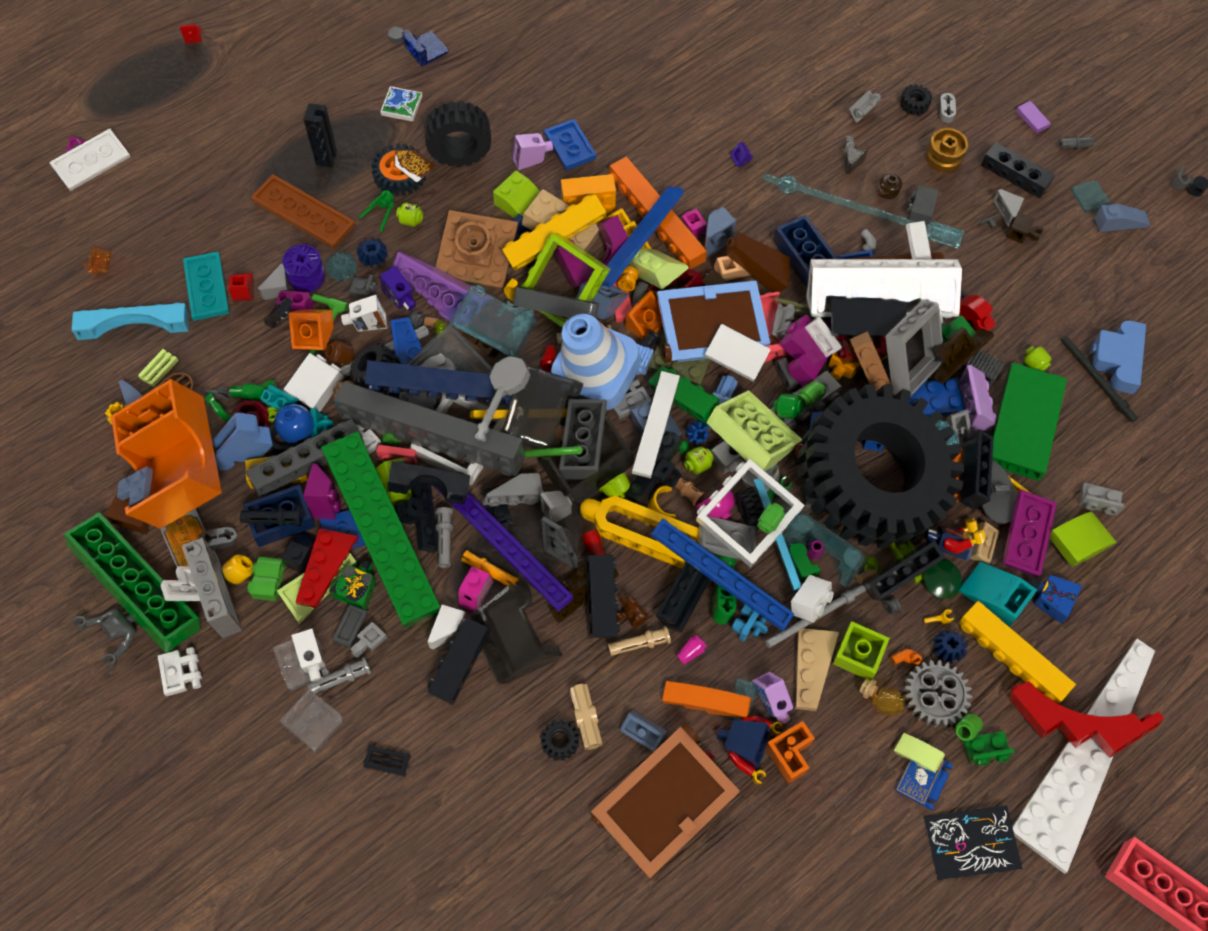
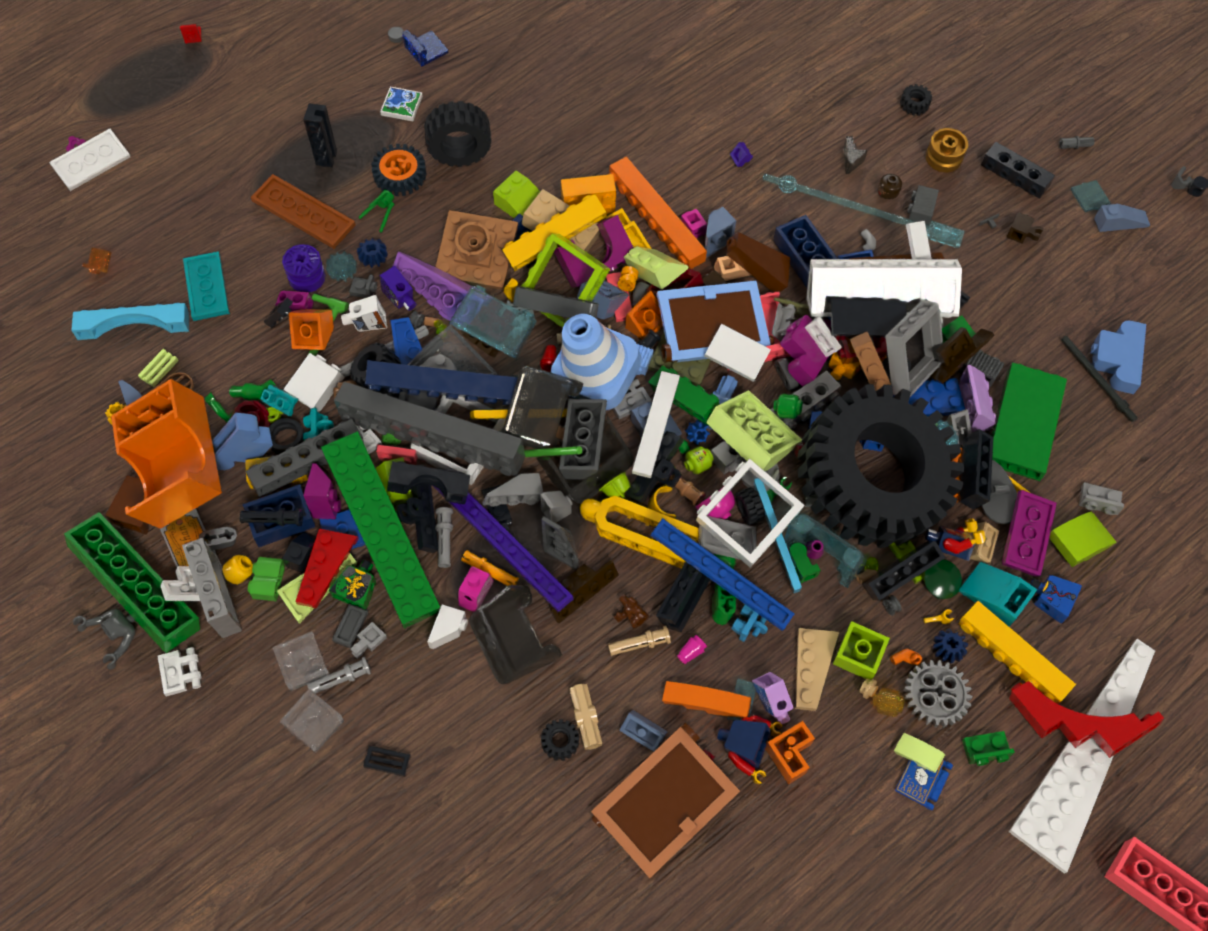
sand blue plate [117,466,153,507] -> none
dark grey hand [204,386,229,401] -> none
red brick [228,273,254,302] -> none
light grey slope [258,263,289,300] -> none
blue cylinder [274,404,315,444] -> none
white torso [291,629,326,682] -> none
reddish brown head [325,341,355,367] -> none
sticker [395,150,436,182] -> none
lime head [396,202,423,227] -> none
black brick [427,617,491,705] -> none
light grey piece [475,356,530,442] -> none
lavender torso [512,133,553,170] -> none
blue plate [544,119,597,171] -> none
red cone [582,530,604,555] -> none
black brick [585,555,620,639] -> none
blue tile [601,187,684,287] -> none
bright green brick [757,503,785,534] -> none
light grey bar [765,584,866,648] -> none
white brick [791,575,834,623] -> none
bright green brick [798,381,825,408] -> none
light grey hinge [849,90,881,123] -> none
black sticker [924,805,1022,880] -> none
light grey beam [939,93,956,123] -> none
bright green brick [956,714,983,741] -> none
red brick [959,295,996,332] -> none
light grey slope [993,189,1024,227] -> none
medium lavender tile [1016,101,1051,133] -> none
lime head [1023,346,1052,371] -> none

